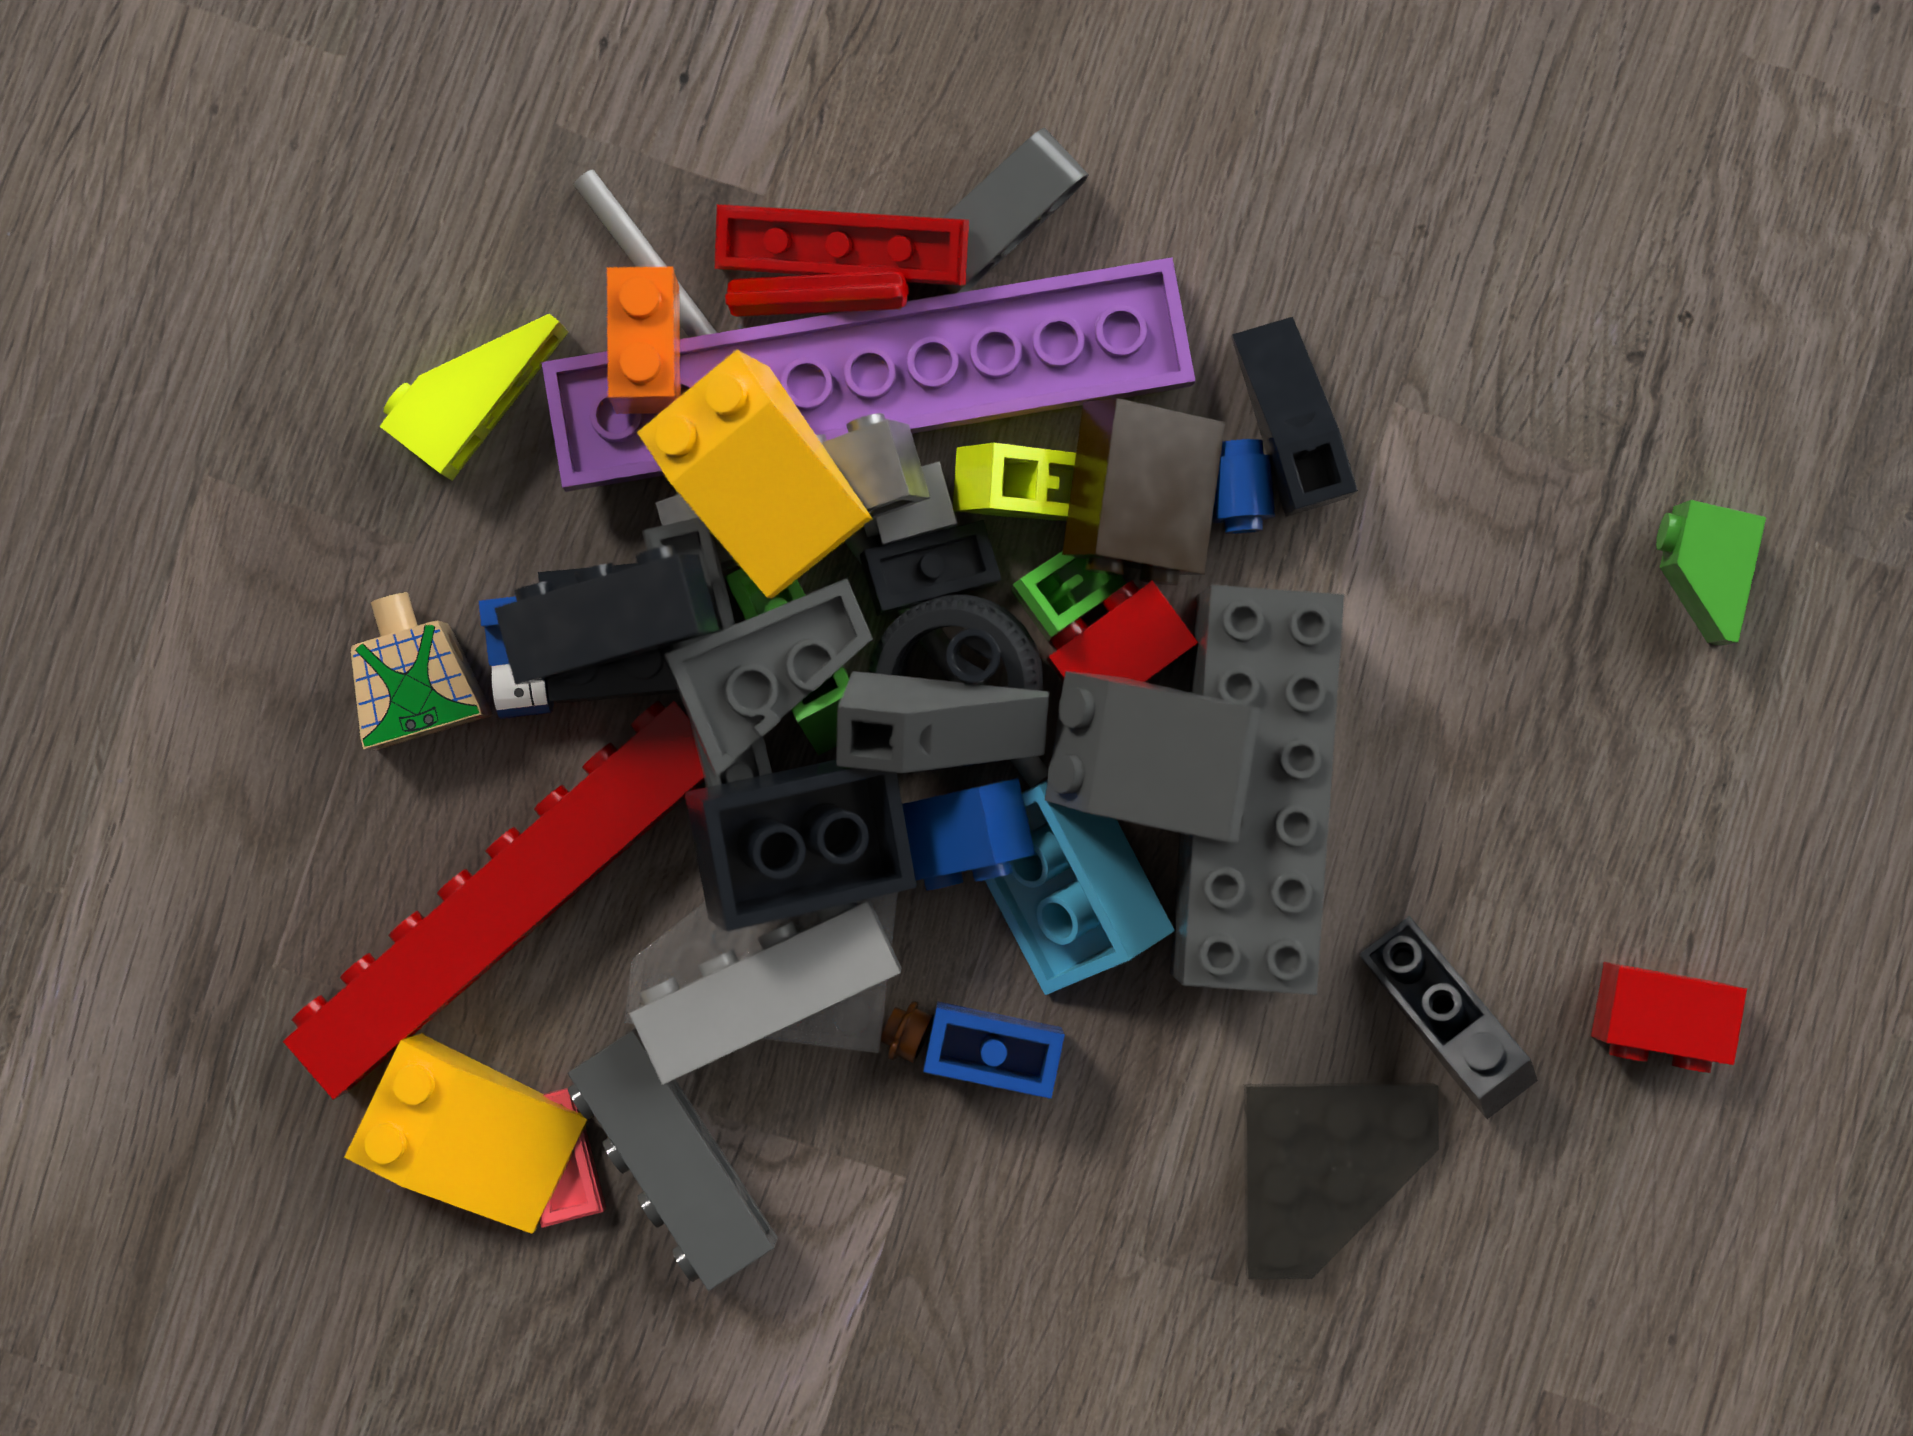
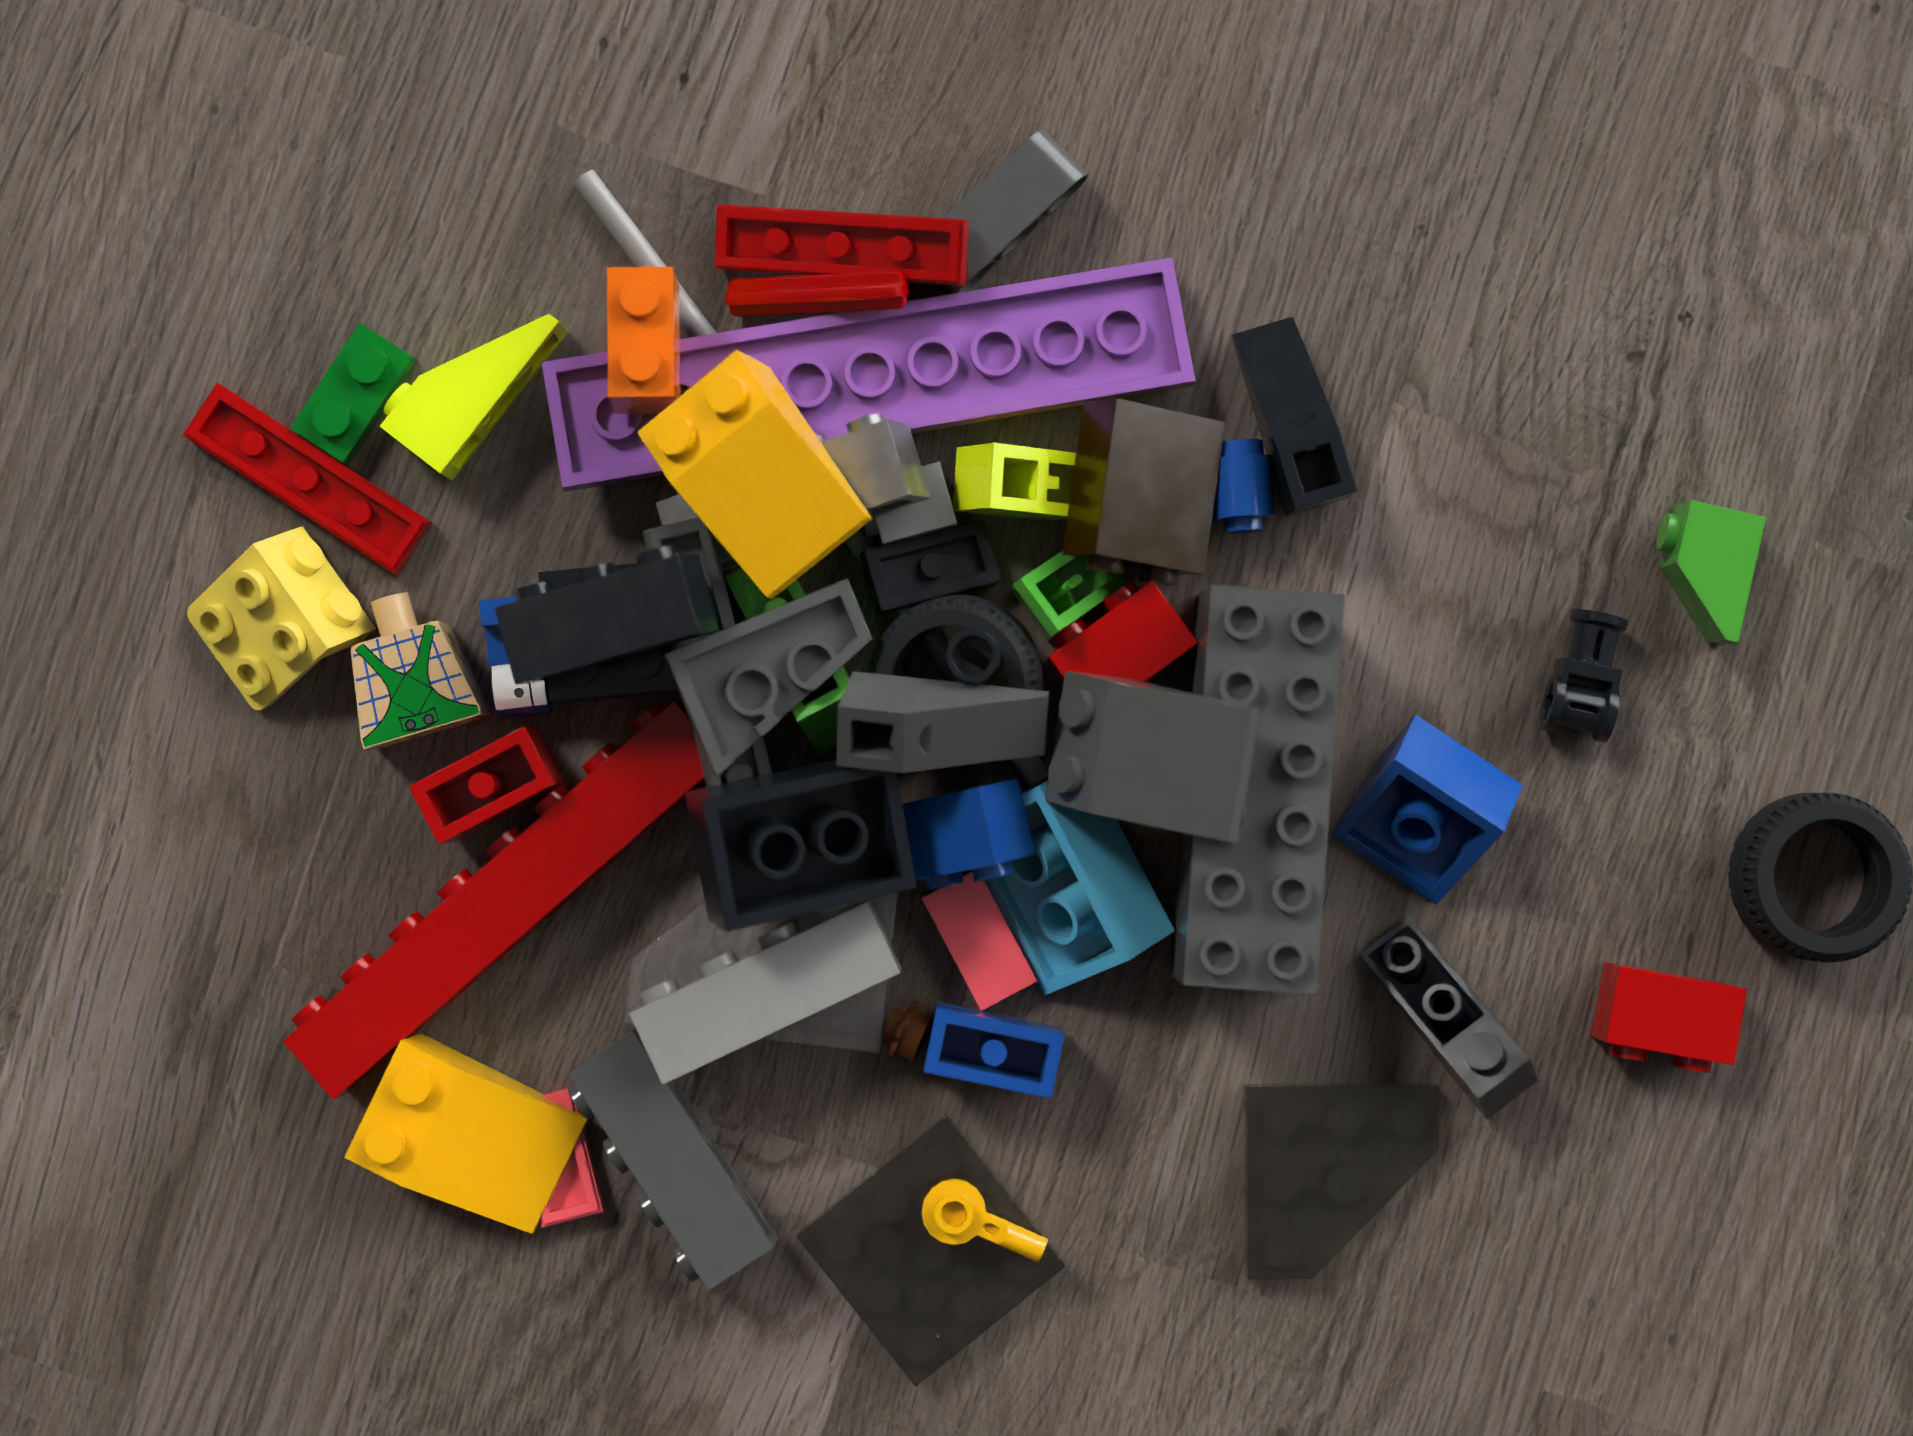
none -> red tile [182,383,433,576]
none -> light yellow bracket [187,526,376,710]
none -> green plate [290,322,417,466]
none -> red brick [409,726,566,845]
none -> clear smoke plate [796,1113,1065,1387]
none -> yellow plate [921,1178,1048,1263]
none -> coral tile [922,871,1037,1011]
none -> blue slope [1331,714,1523,905]
none -> black connector [1539,609,1629,743]
none -> black tyre [1728,793,1913,963]

